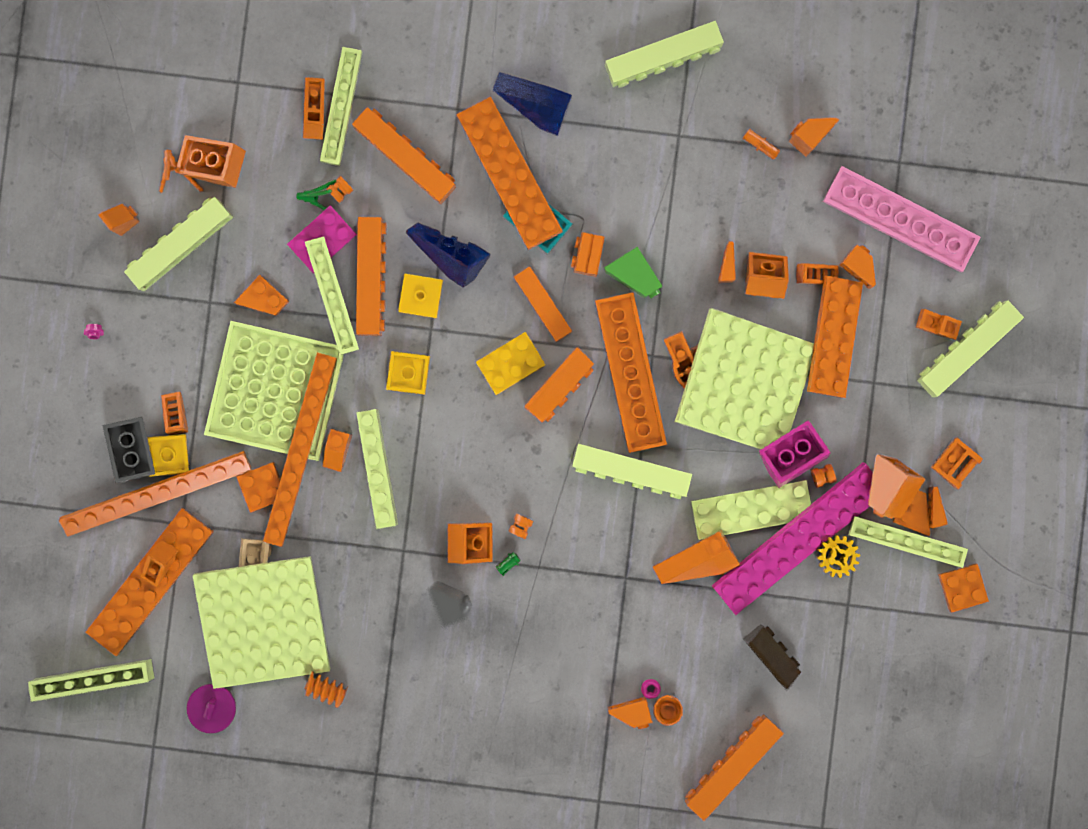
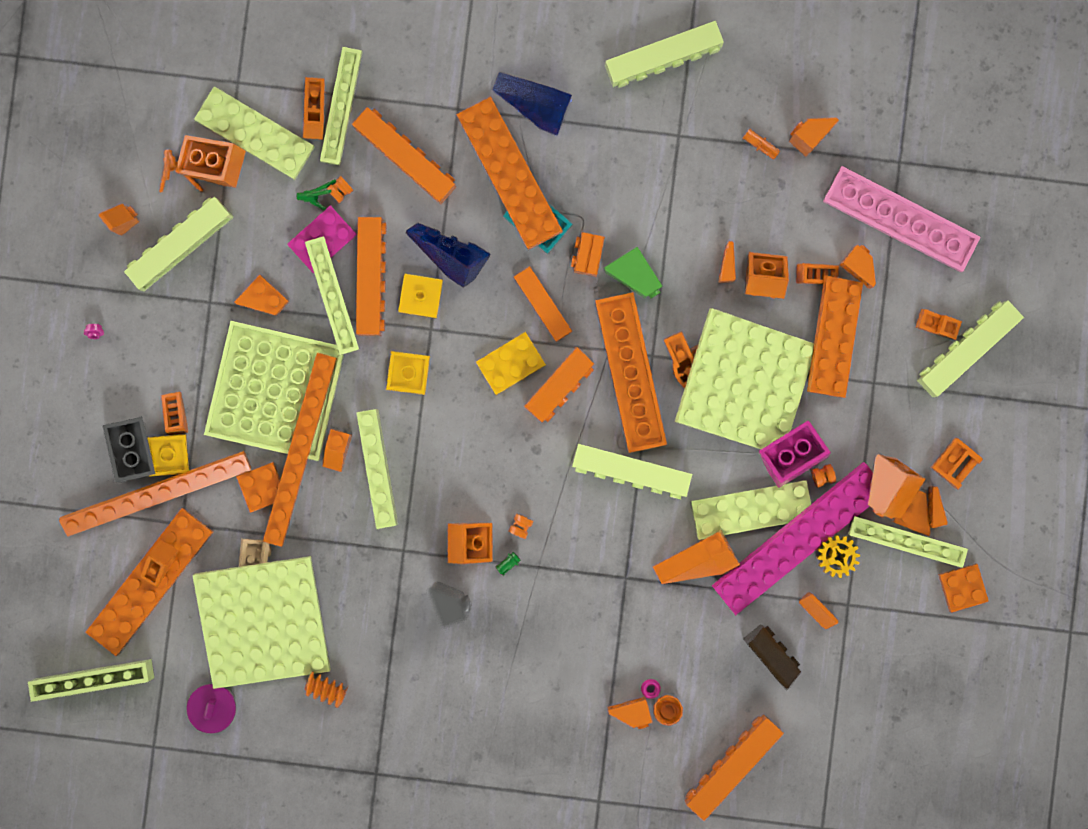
none -> yellowish green plate [194,87,315,180]
none -> orange slope [799,592,839,629]

